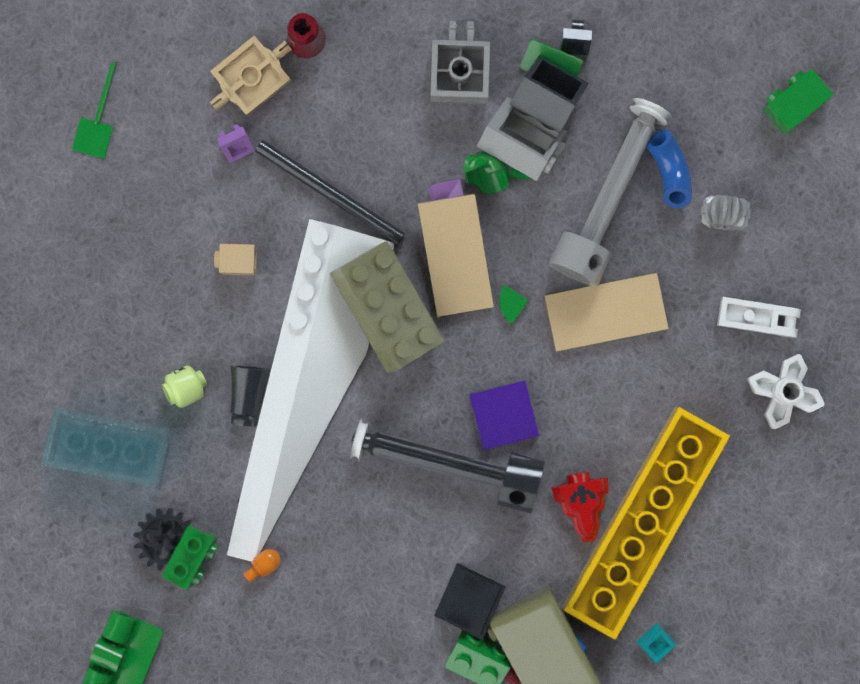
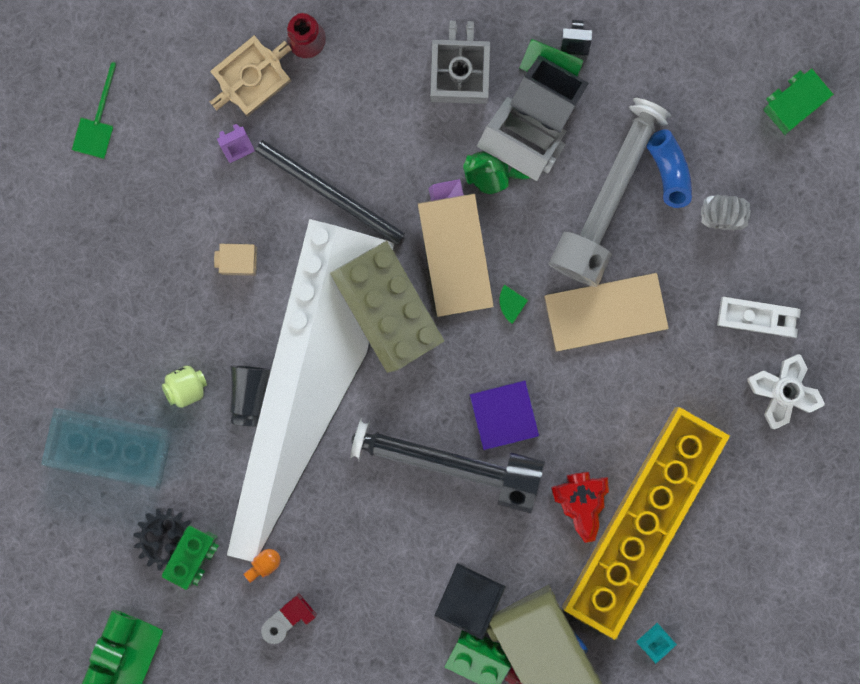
none -> leg [261,593,318,644]

